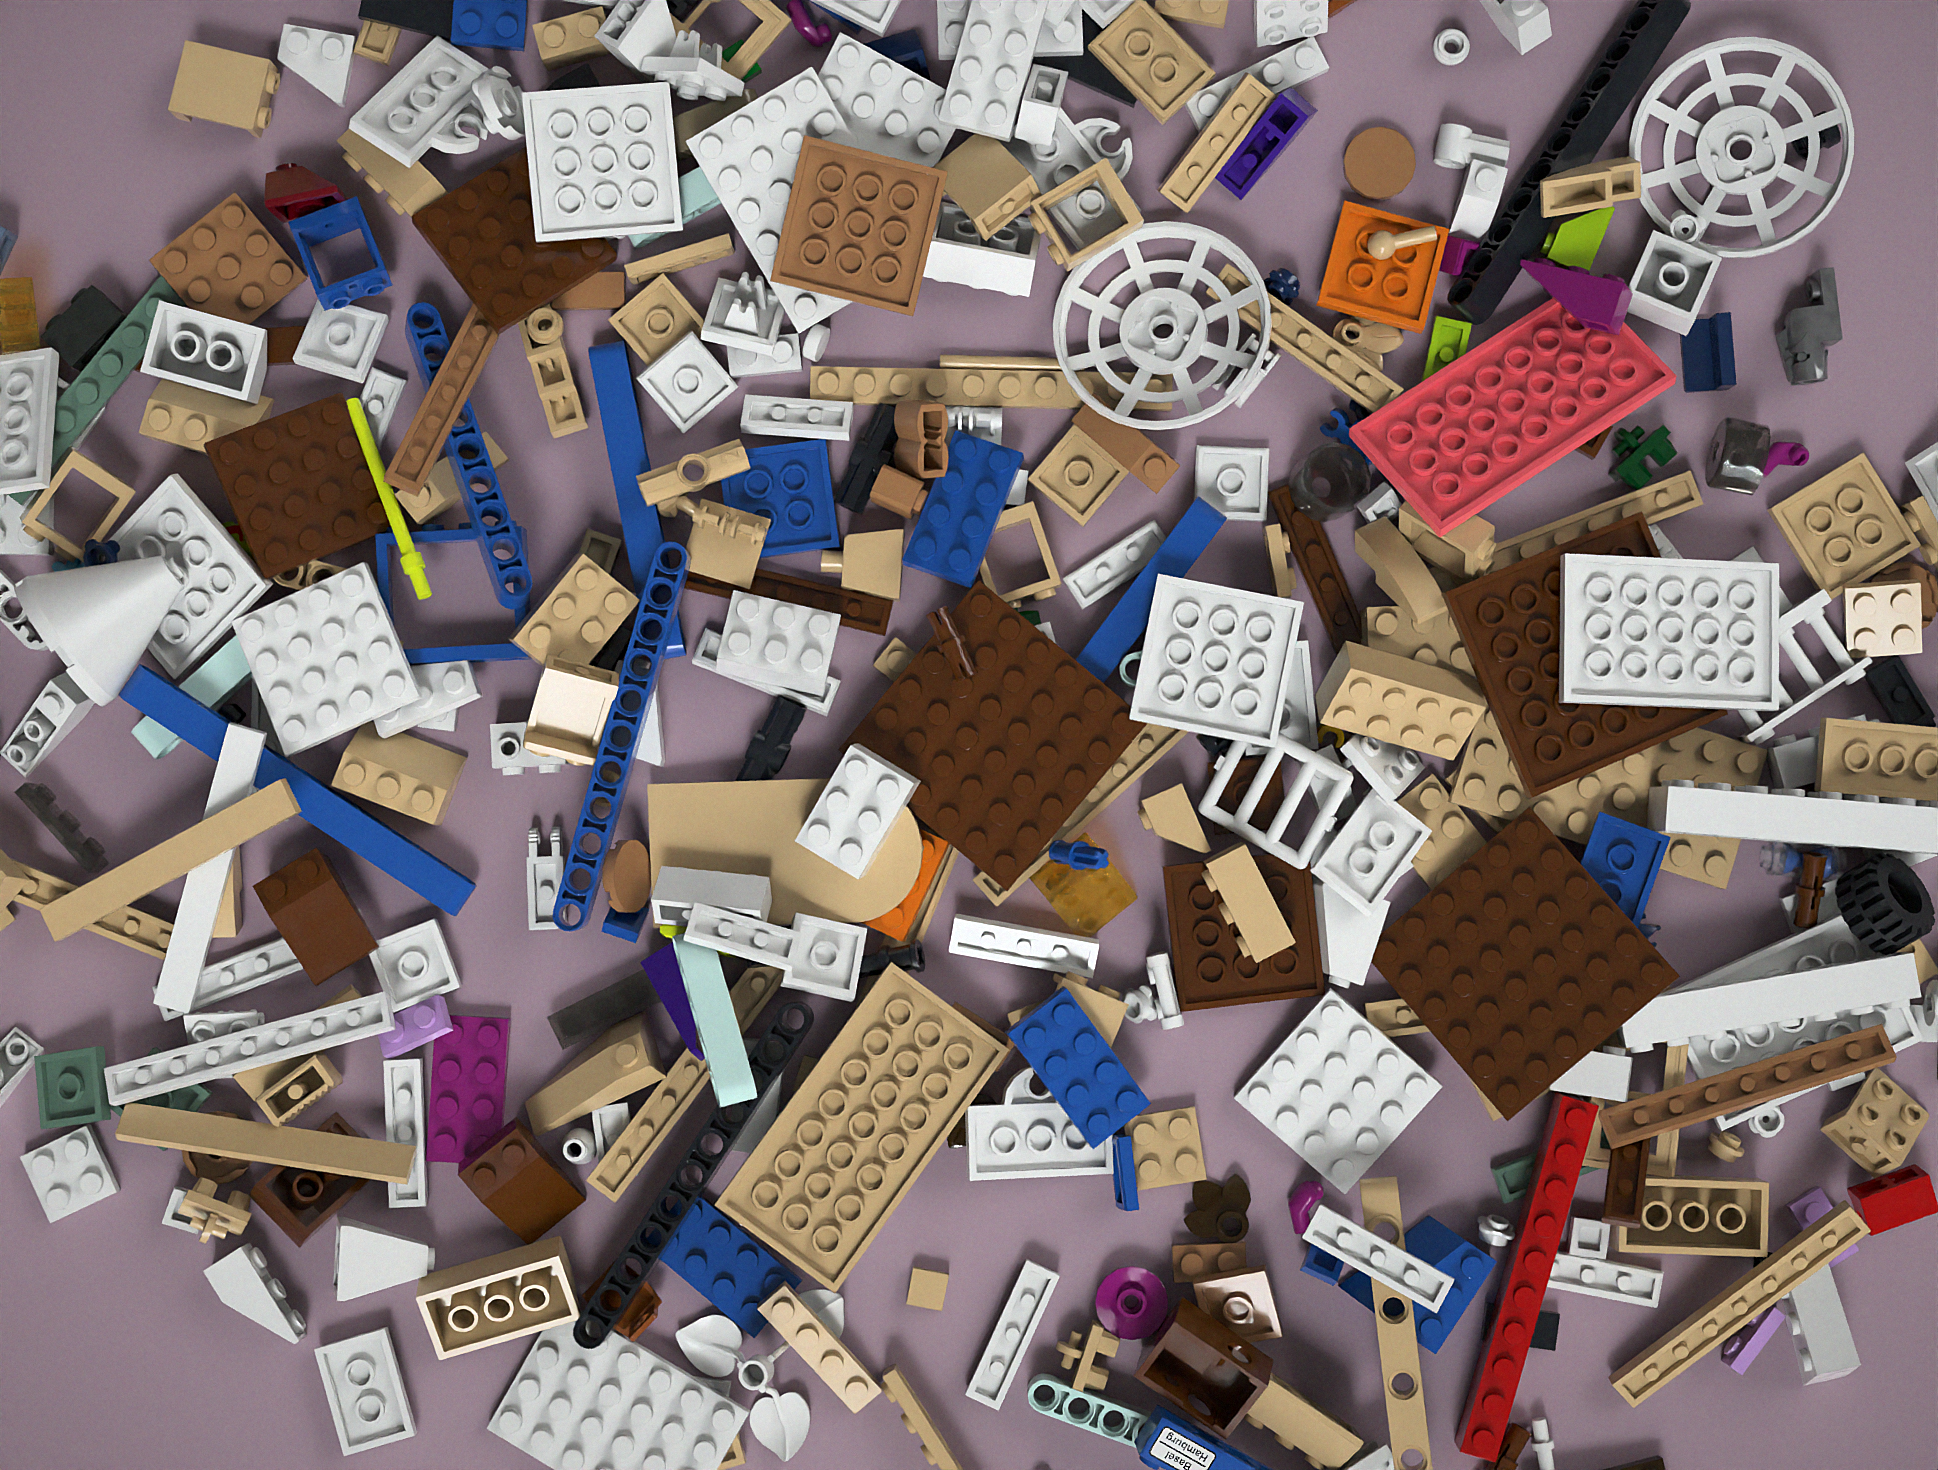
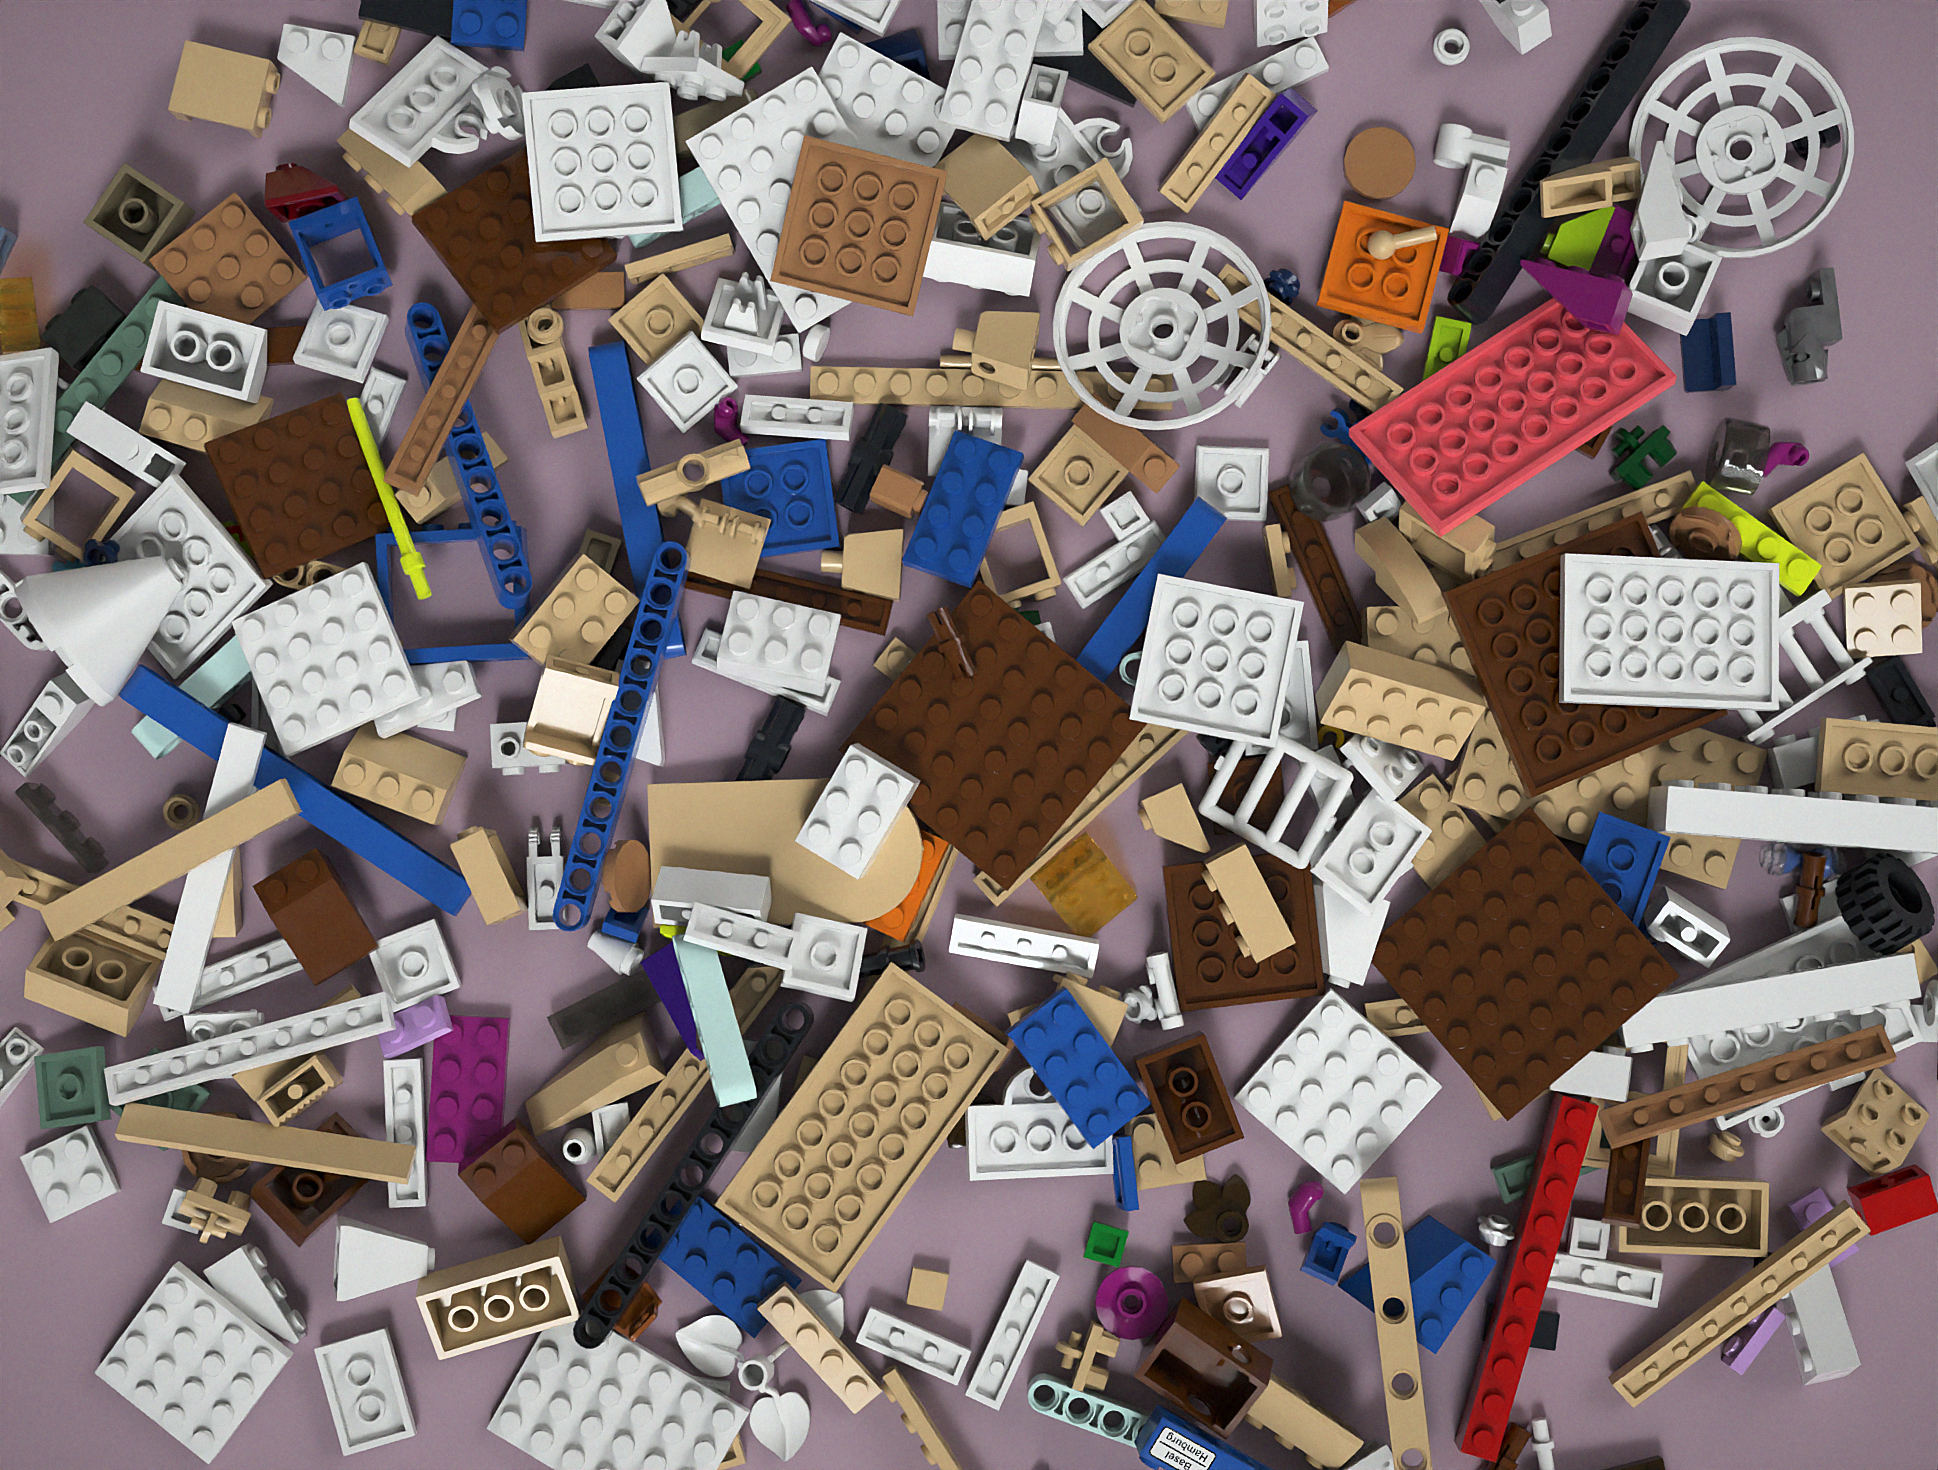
tan brick [532,6,612,71] -> none
medium nougat brick [894,400,949,479] -> none
blue axle [1049,840,1109,870] -> none
white plate [1302,1204,1455,1313] -> none
none -> tan slope [24,929,162,1037]
none -> white slope [66,401,186,488]
none -> dark tan brick [83,162,196,271]
none -> white plate [95,1261,294,1464]
none -> tan plate [163,794,200,830]
none -> tan window [450,826,528,926]
none -> white cone [587,929,644,976]
none -> magenta arm [714,397,750,447]
none -> white plate [856,1306,972,1385]
none -> tan torso [953,311,1040,390]
none -> green plate [1083,1220,1129,1268]
none -> white plate [1099,491,1150,542]
none -> reddish brown slope [1132,1030,1245,1164]
none -> magenta plate [1589,205,1636,279]
none -> white slope [1630,141,1692,261]
none -> white brick [1643,886,1731,968]
none -> medium nougat tile [1668,506,1742,561]
none -> neon yellow plate [1679,481,1822,597]

